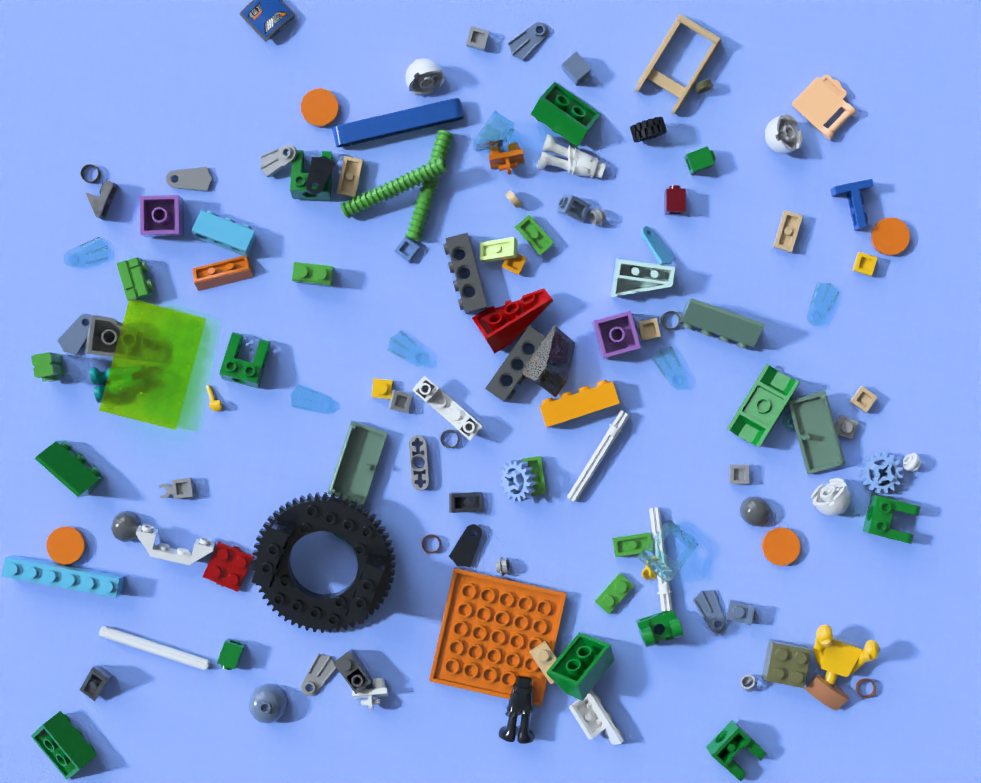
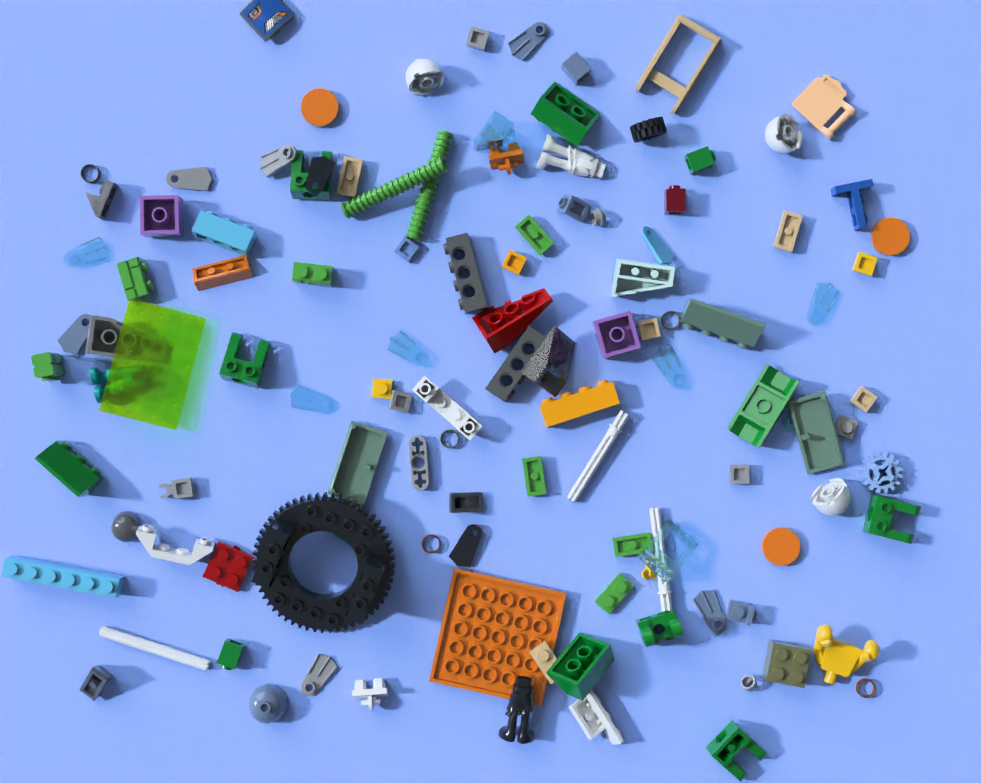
green slope [31,710,97,780] -> none
orange tile [46,526,86,565] -> none
yellow hand [206,385,222,411] -> none
blue beam [332,98,464,148] -> none
dark grey slope [333,649,372,694] -> none
yellowish green plate [479,237,518,263] -> none
light grey plate [496,557,510,576] -> none
light blue gear [500,459,536,502] -> none
tan tile [505,189,523,208] -> none
olive axle [694,79,713,94] -> none
dark grey hair [740,496,771,526] -> none
nougat slope [805,674,850,711] -> none
white plate [903,453,921,472] -> none

